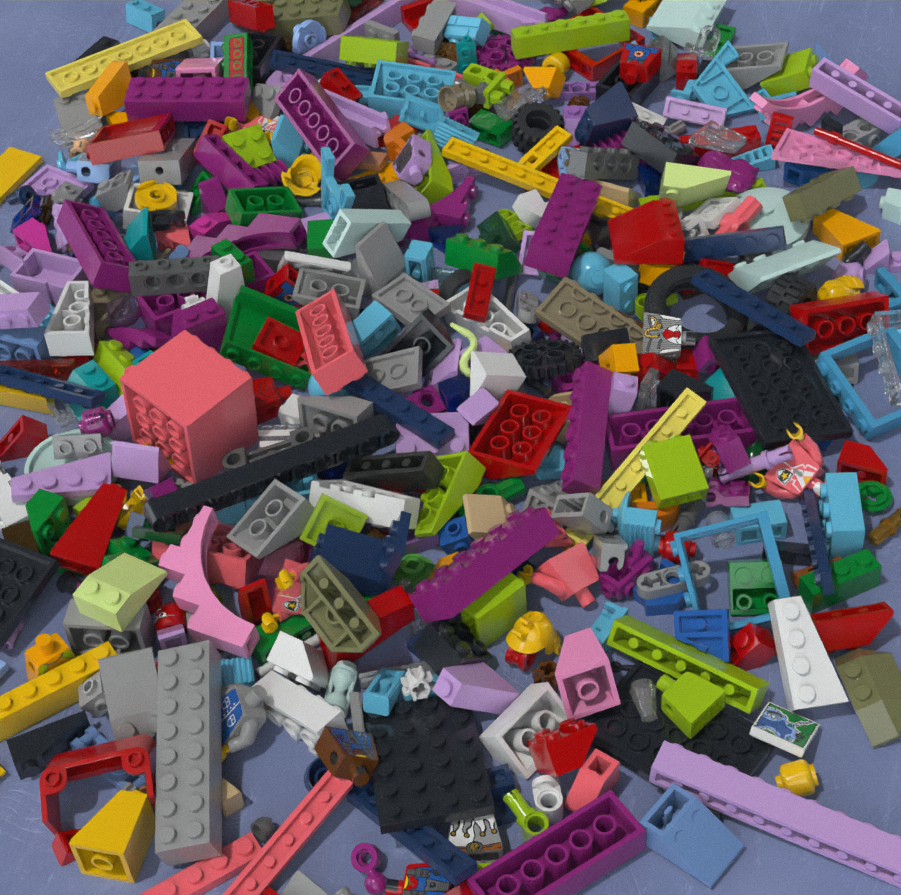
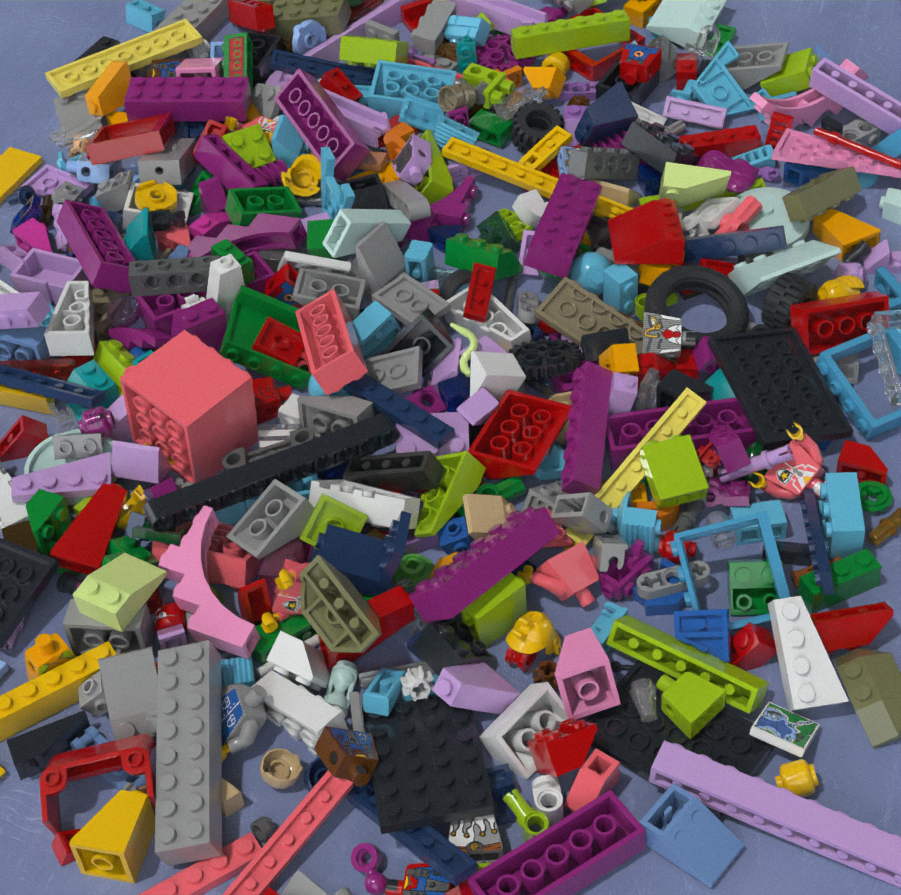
clear wing [688,120,747,154] -> none
dark blue plate [691,269,816,347] -> none
none -> tan hair [259,748,303,789]
none -> medium lavender arm [757,166,780,182]

